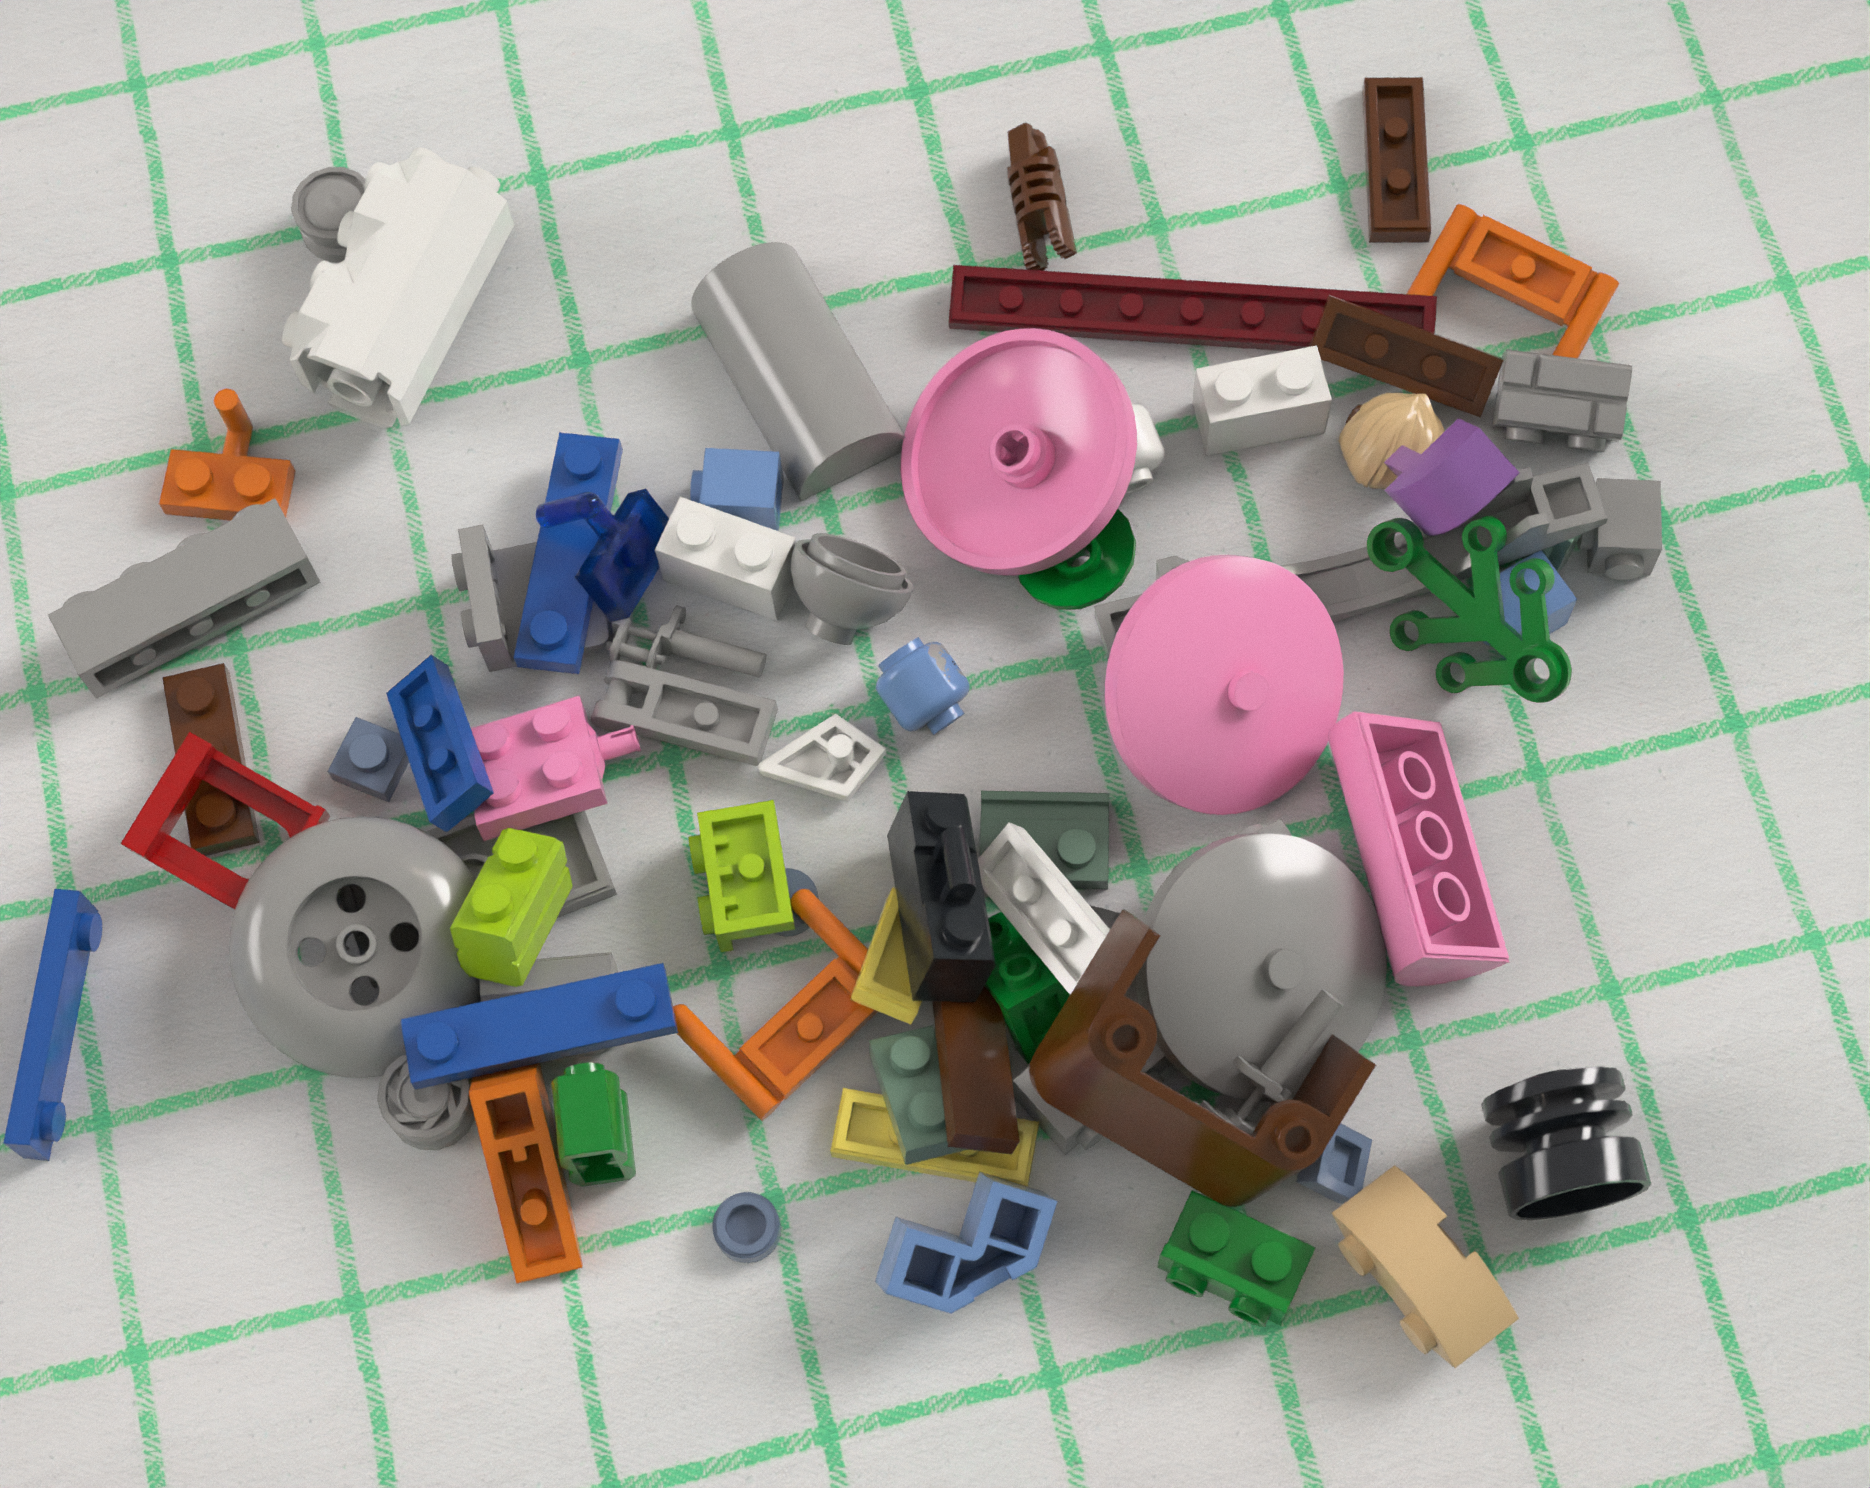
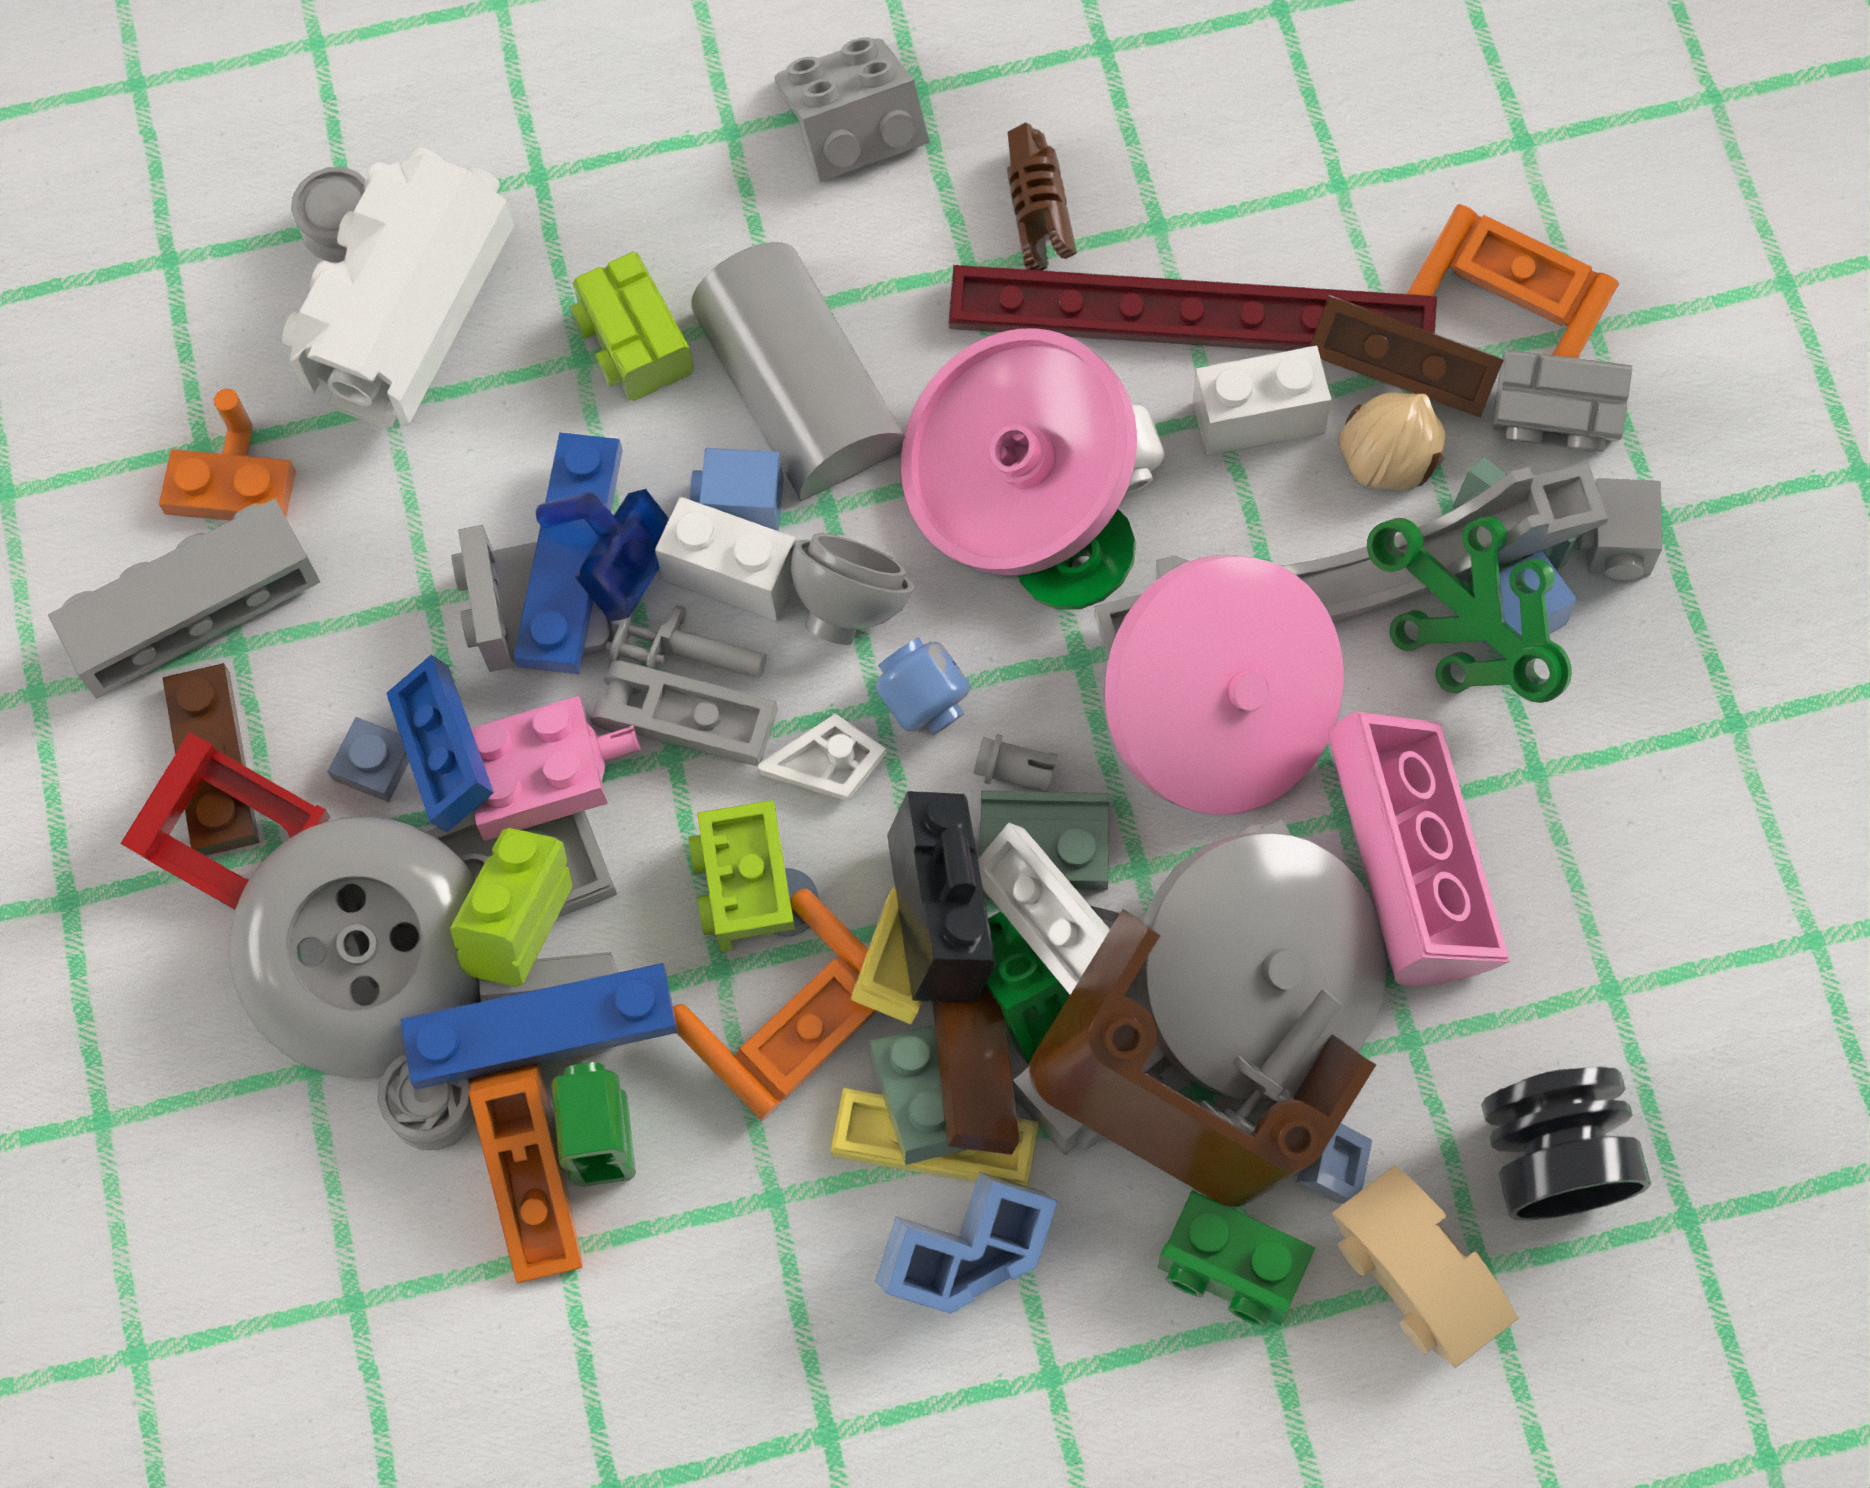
blue plate [3,889,102,1161] -> none
sand blue tile [712,1192,781,1263] -> none
reddish brown tile [1362,77,1431,243] -> none
medium lavender brick [1384,418,1520,536] -> none
none -> lime brick [569,251,694,401]
none -> light grey bracket [774,37,930,182]
none -> light grey pin [973,734,1057,792]

